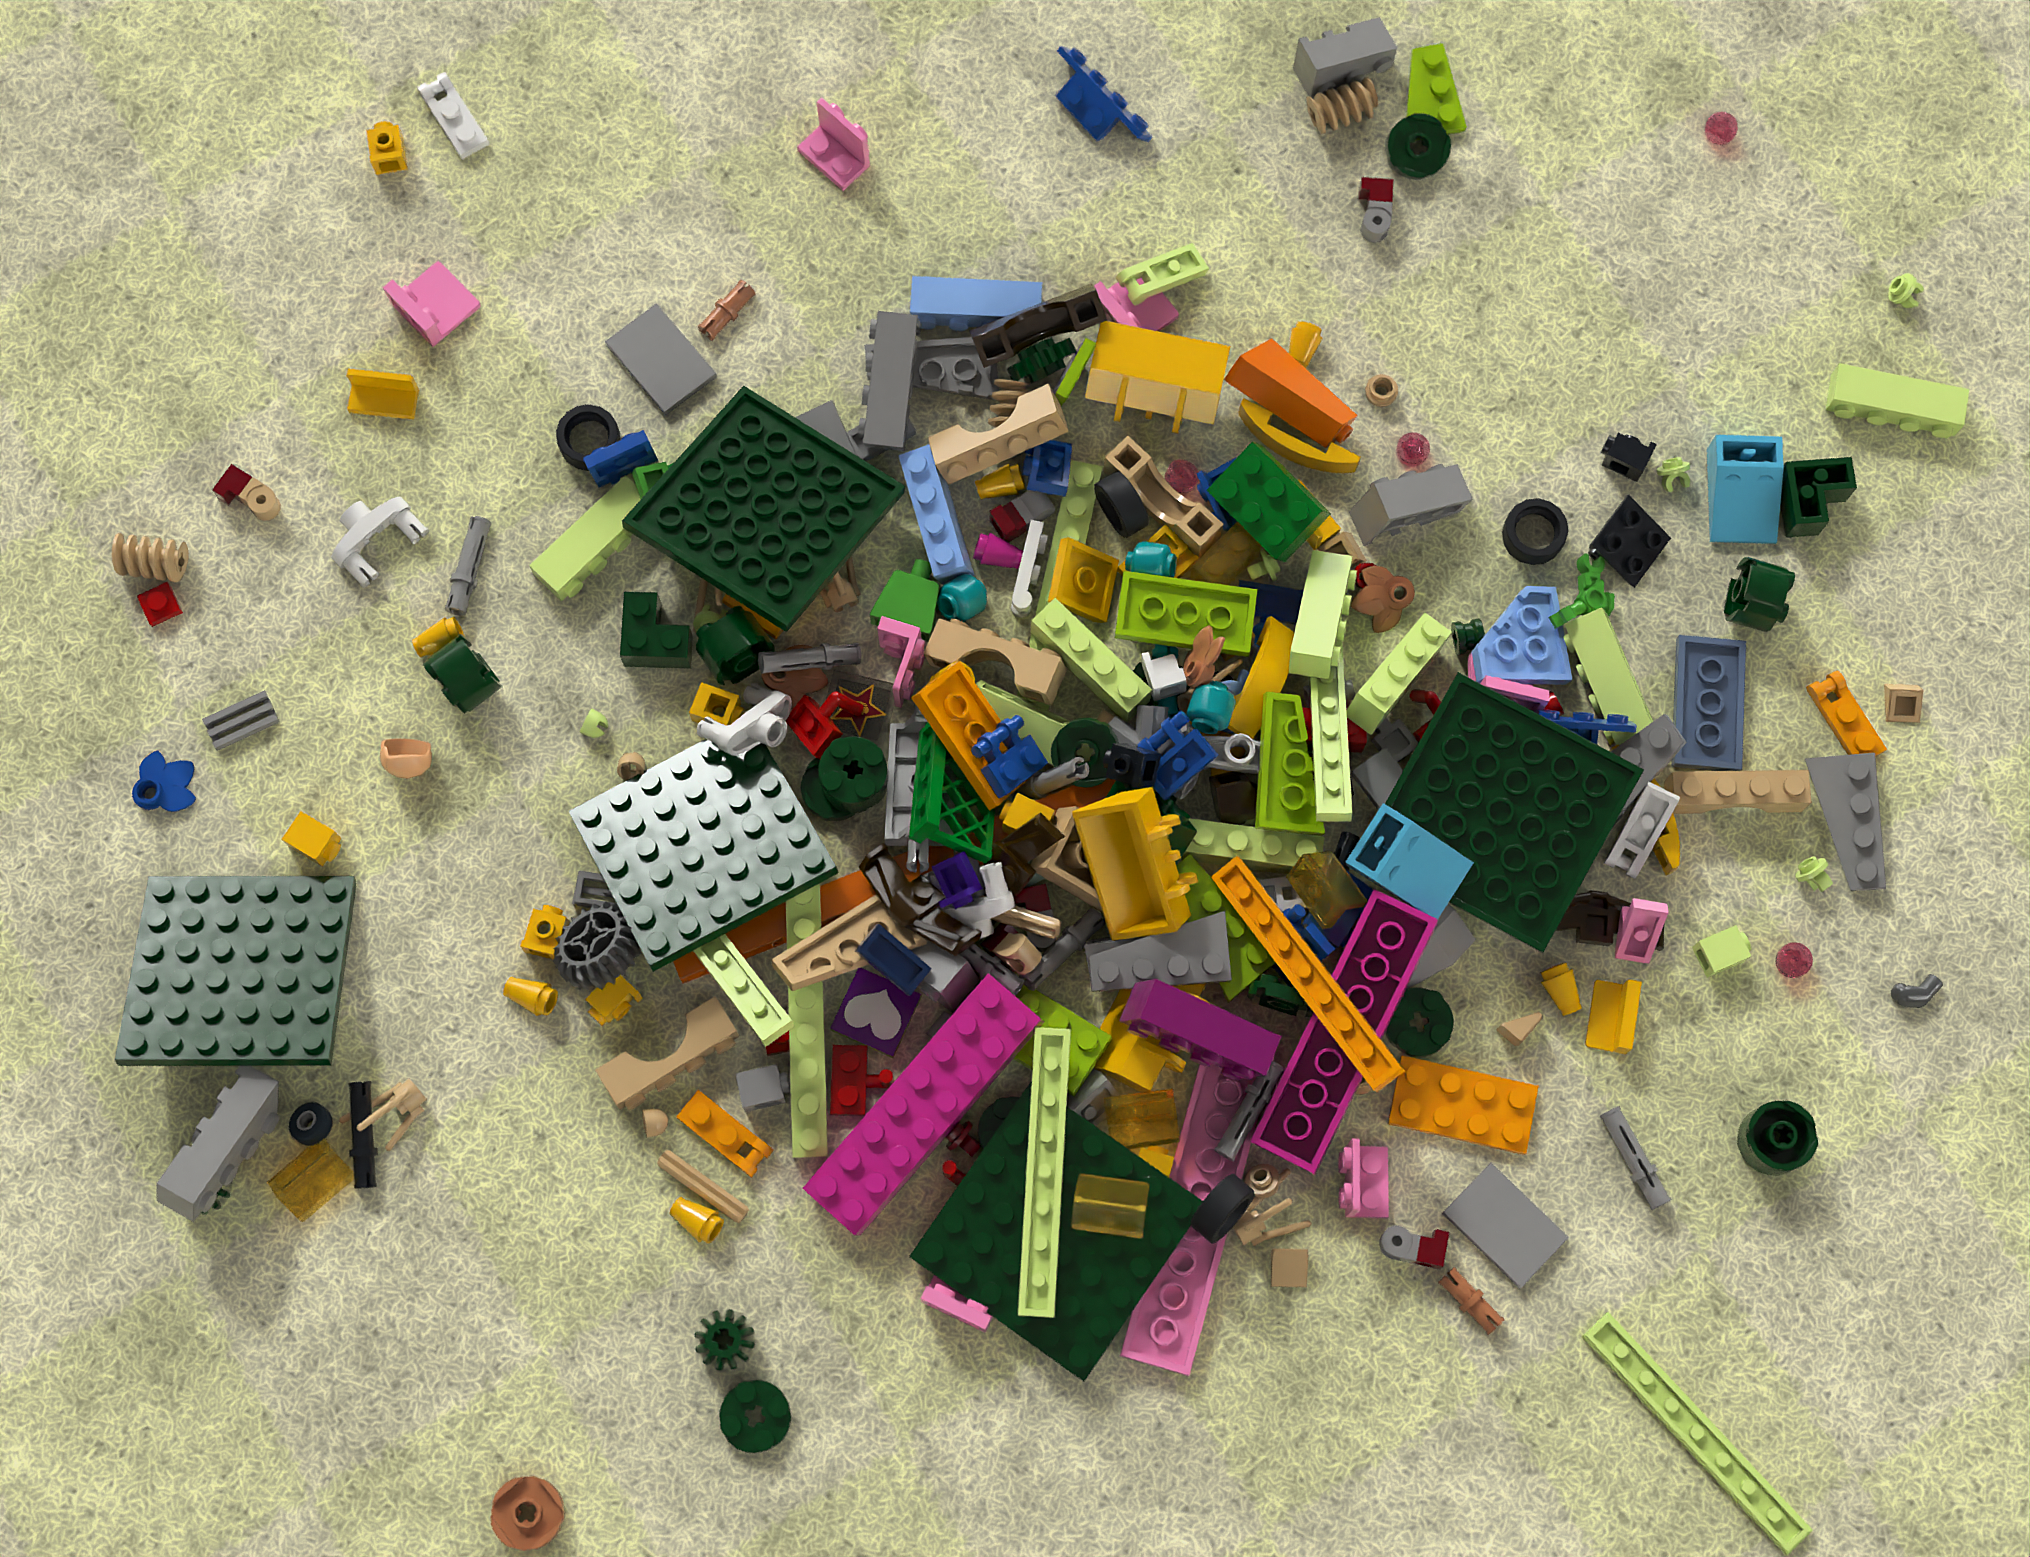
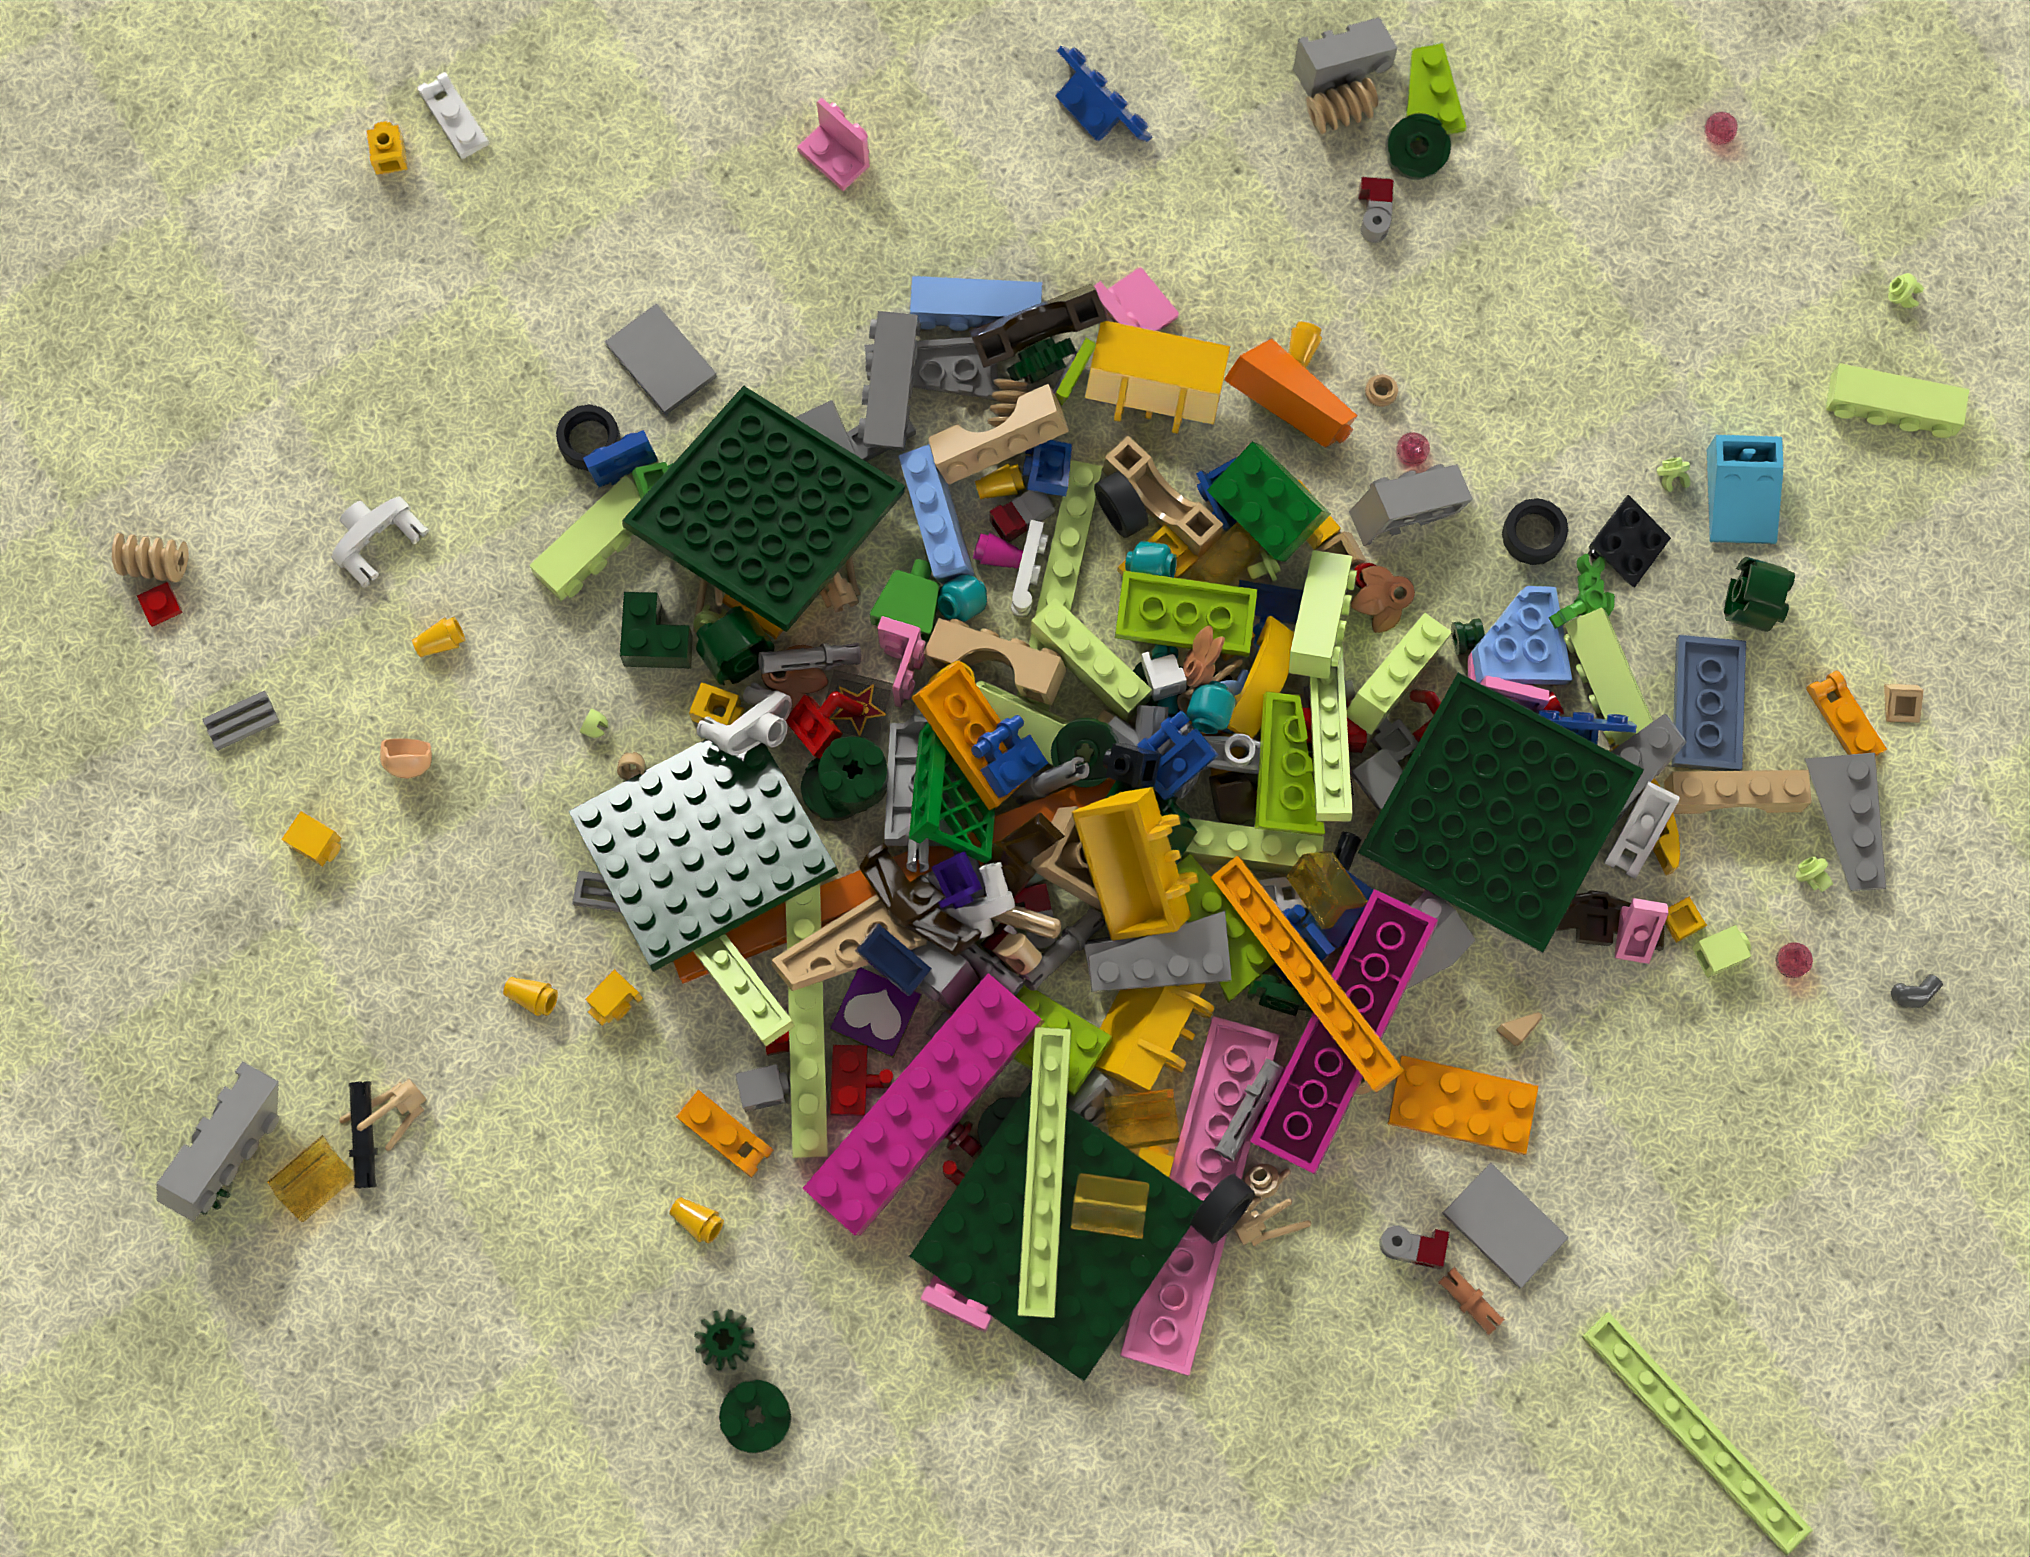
plate [115,876,356,1066] -> none
blue plate [132,750,196,812] -> none
leg [212,464,281,521] -> none
black wheel [289,1102,333,1146] -> none
yellow panel [347,369,419,420] -> none
bright pink bracket [383,261,481,347] -> none
dark green brick [423,634,503,714] -> none
light grey pin [445,516,491,616] -> none
nougat plate [491,1476,565,1550] -> none
yellow brick [520,905,570,960] -> none
dark grey gear [553,901,642,992] -> none
tan arch [595,996,739,1110] -> none
tan hinge [642,1108,668,1138] -> none
tan axle [657,1150,749,1223] -> none
nougat pin [697,280,756,341] -> none
yellow brick [999,793,1055,834] -> none
yellow plate [1048,537,1119,623] -> none
yellowish green plate [1116,243,1209,305] -> none
magenta brick [1119,979,1281,1081] -> none
clear pink tile [1164,459,1199,493] -> none
yellow slope [1238,398,1361,473] -> none
tan slope [1271,1249,1308,1287] -> none
bright pink bracket [1338,1139,1389,1218] -> none
medium azure slope [1345,803,1473,919] -> none
dark green plate [1385,987,1454,1058] -> none
yellow cone [1540,962,1582,1016] -> none
yellow panel [1585,979,1642,1054] -> none
black brick [1600,433,1657,482] -> none
light grey pin [1600,1106,1672,1210] -> none
dark green brick [1737,1100,1818,1176] -> none
dark green brick [1780,457,1857,538] -> none
none -> yellow tile [1665,896,1707,943]

